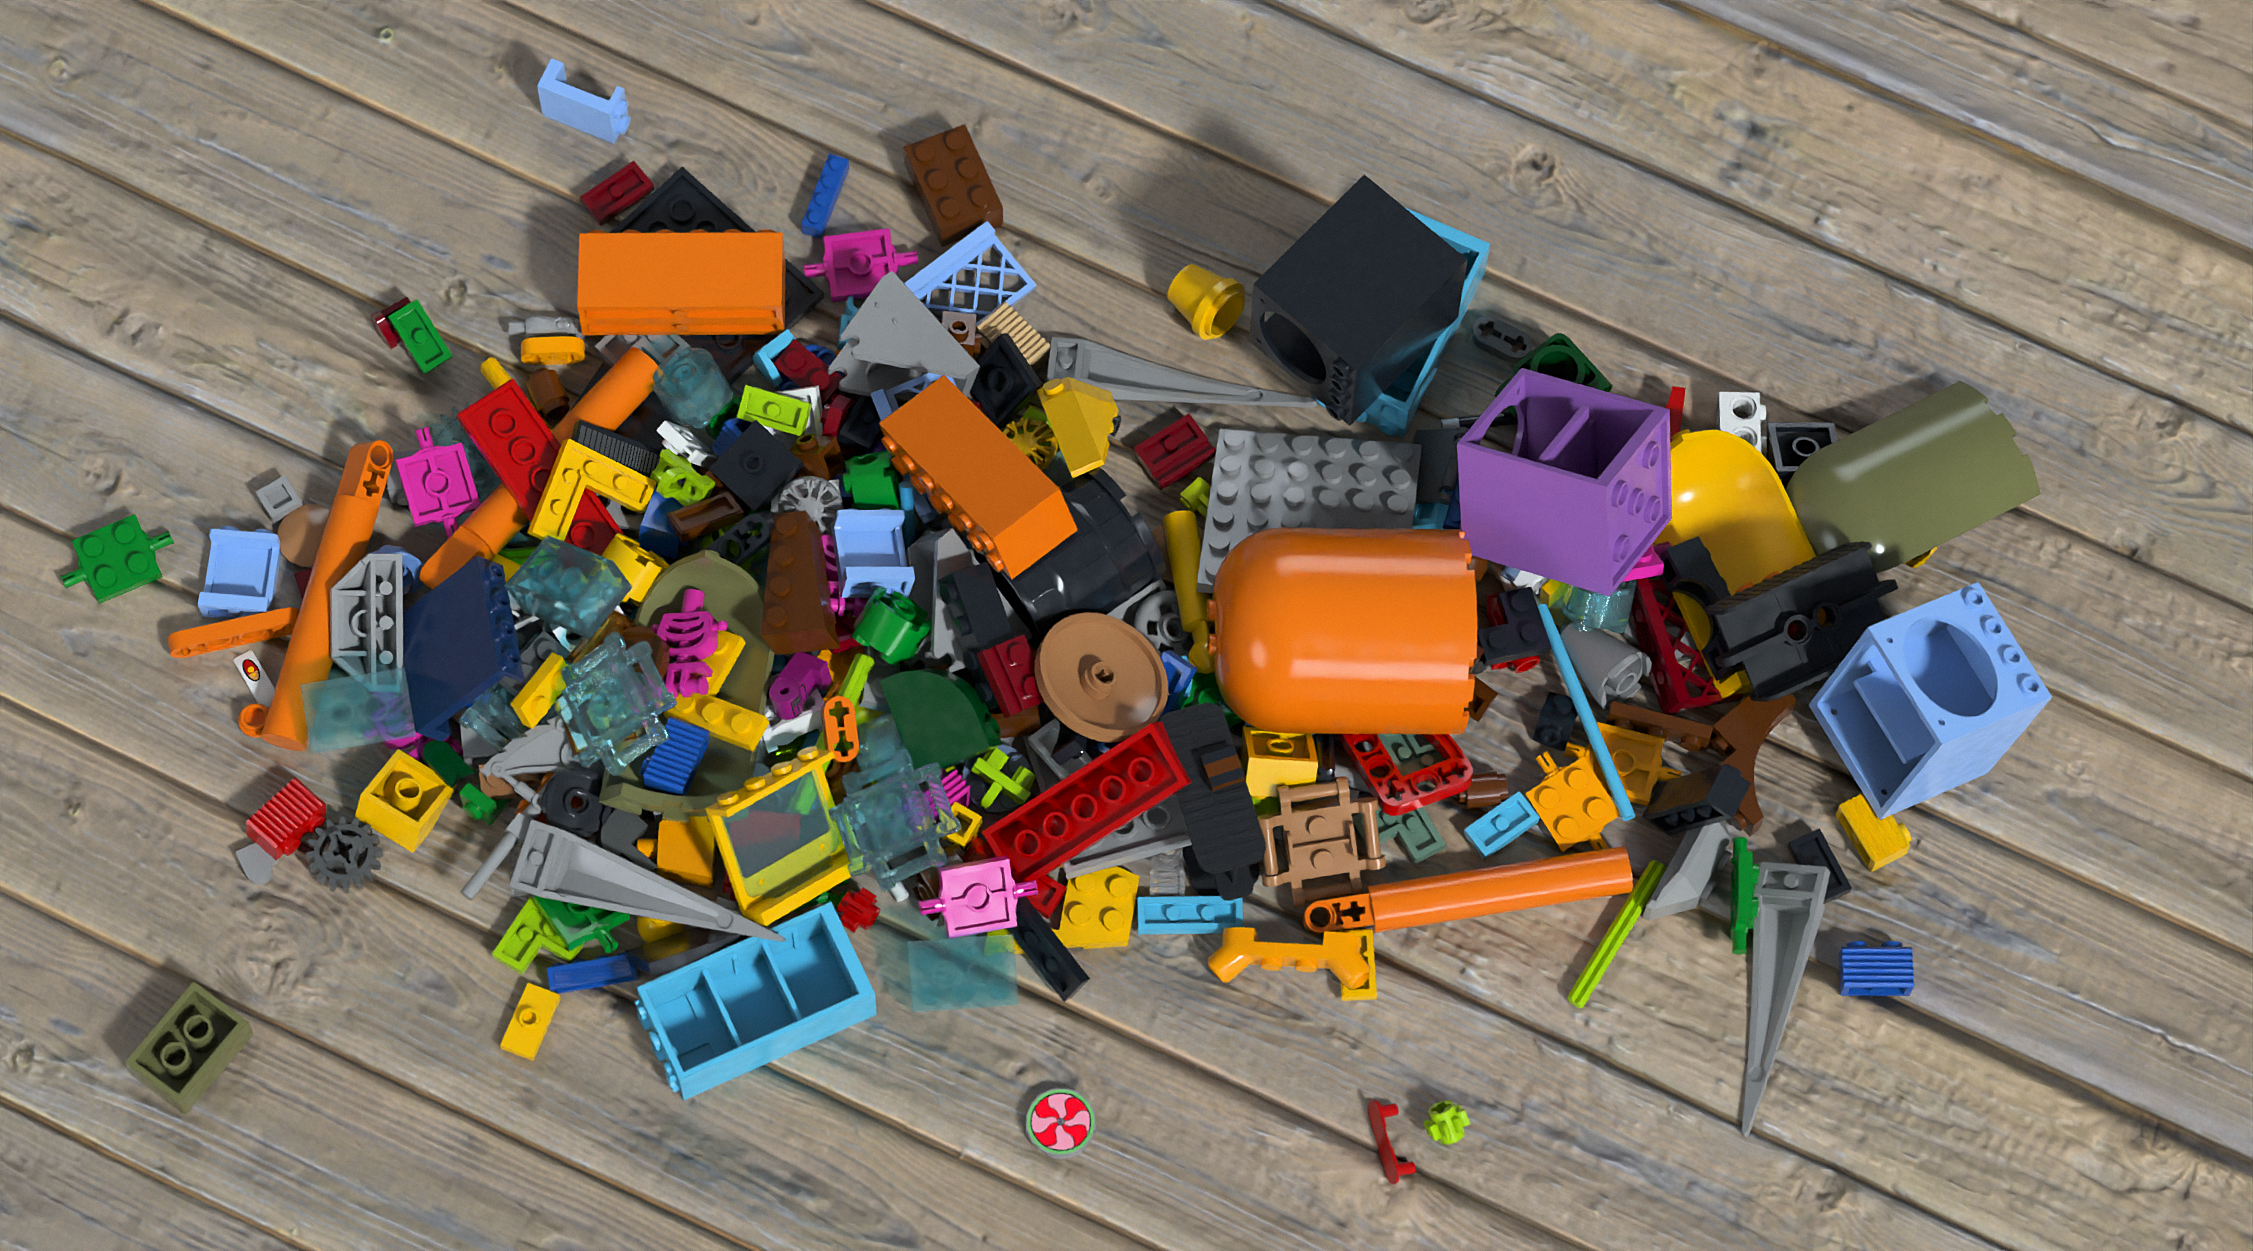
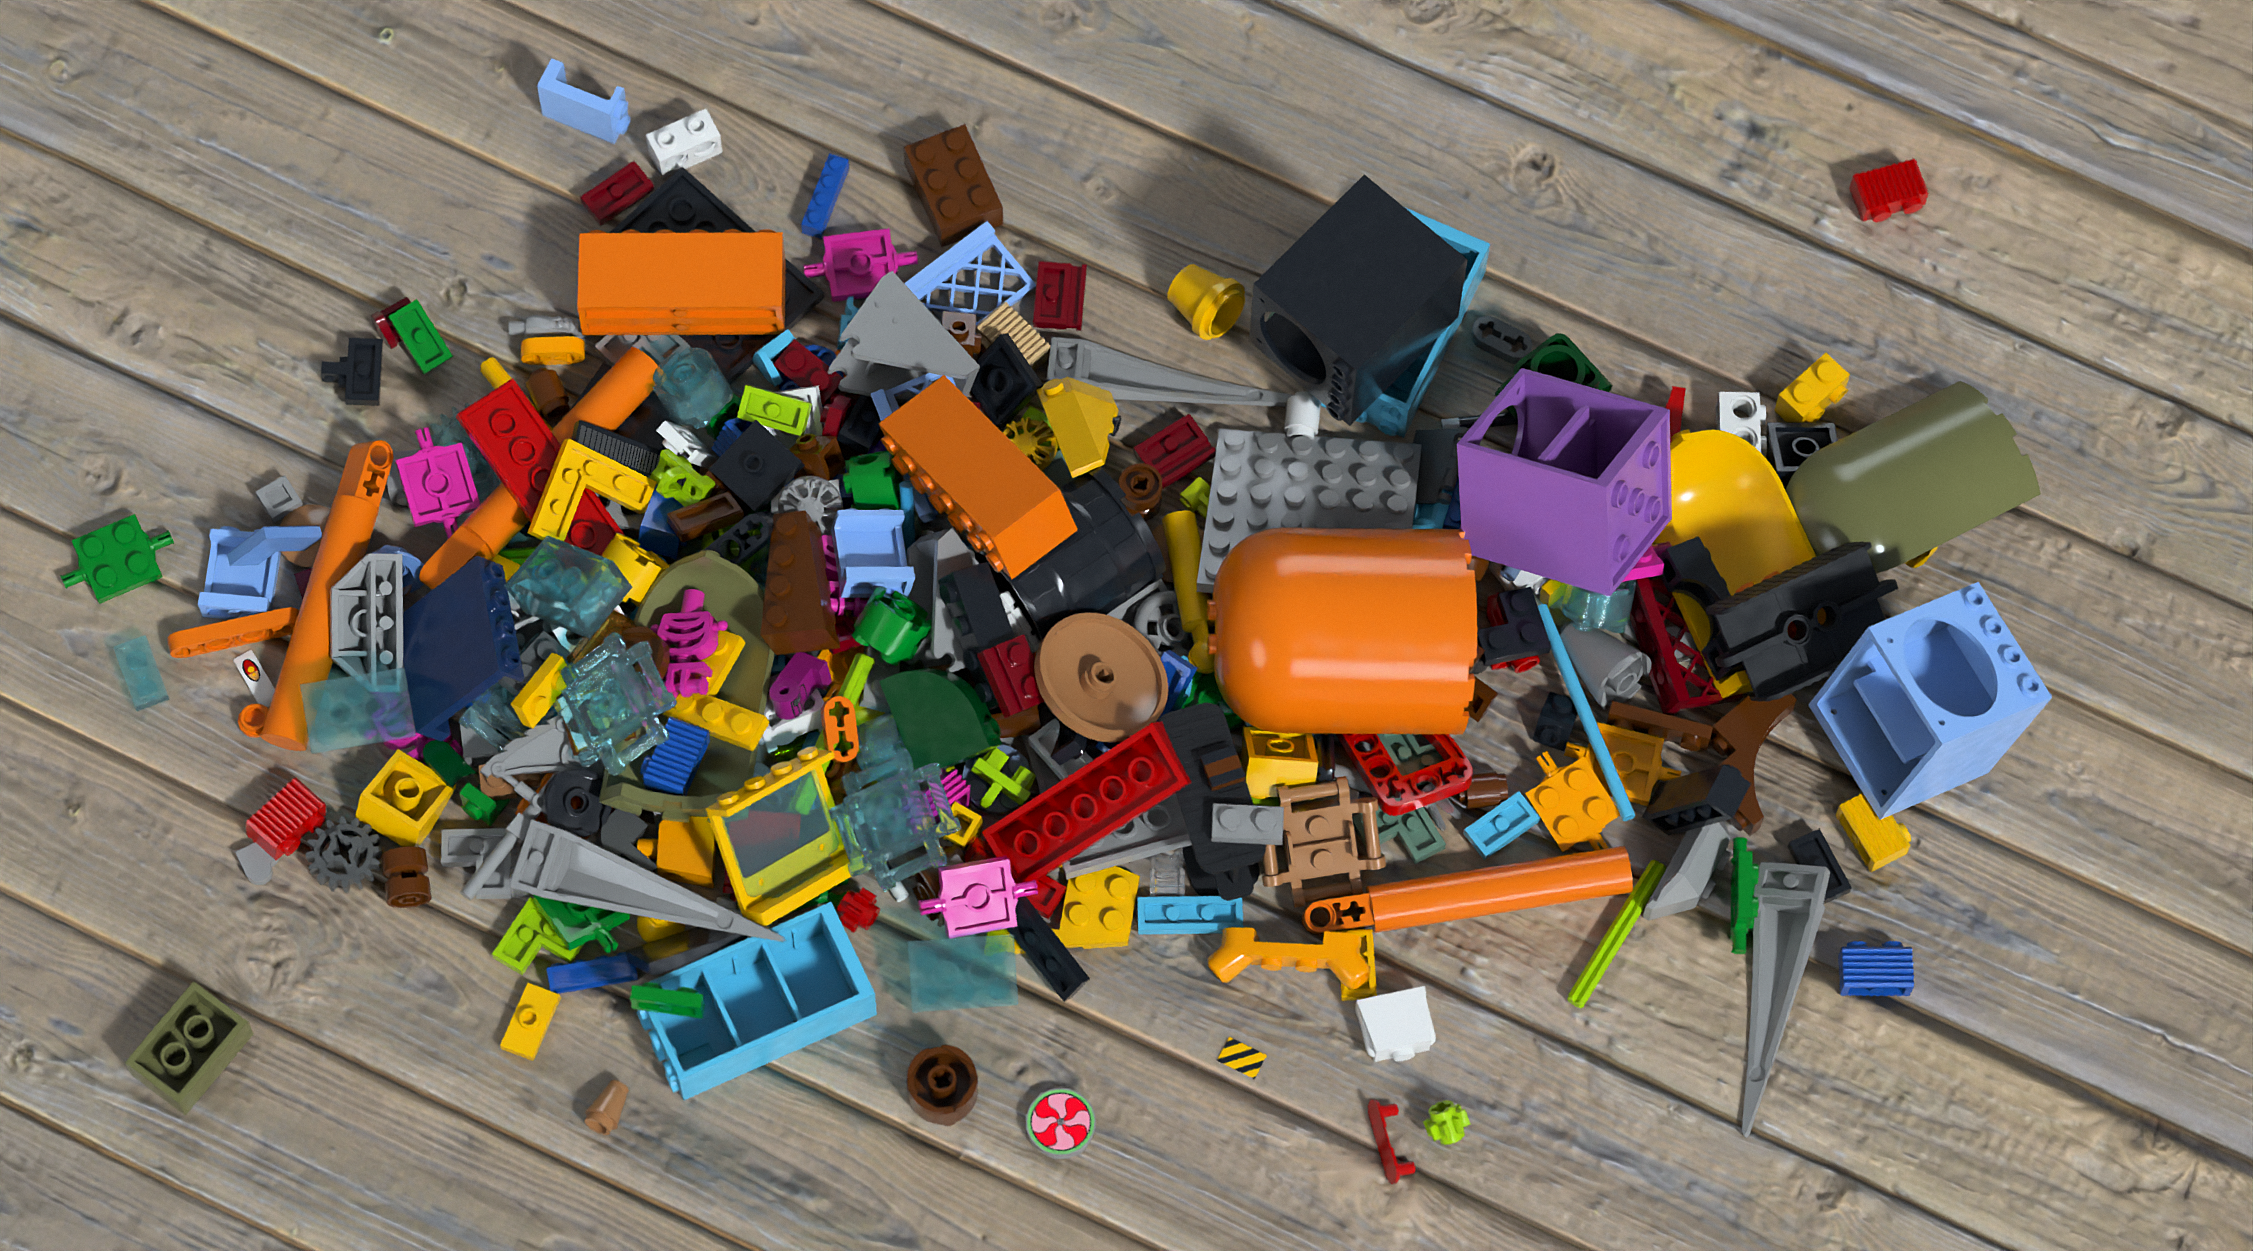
none -> clear light blue plate [113,635,170,711]
none -> medium blue tile [227,525,322,566]
none -> black hinge [321,338,383,406]
none -> reddish brown wheel [381,846,432,908]
none -> light grey plate [441,828,512,899]
none -> medium nougat cone [585,1080,629,1135]
none -> green plate [630,982,705,1019]
none -> white brick [646,109,722,179]
none -> reddish brown brick [907,1045,978,1126]
none -> white axle [999,591,1041,653]
none -> dark red plate [1033,261,1087,331]
none -> reddish brown wheel [1119,463,1162,521]
none -> light grey plate [1211,804,1284,845]
none -> sticker [1217,1037,1267,1079]
none -> white brick [1284,391,1321,439]
none -> white torso [1355,986,1436,1062]
none -> flat silver piece [1421,783,1466,831]
none -> yellow brick [1774,352,1850,423]
none -> red brick [1849,158,1929,222]

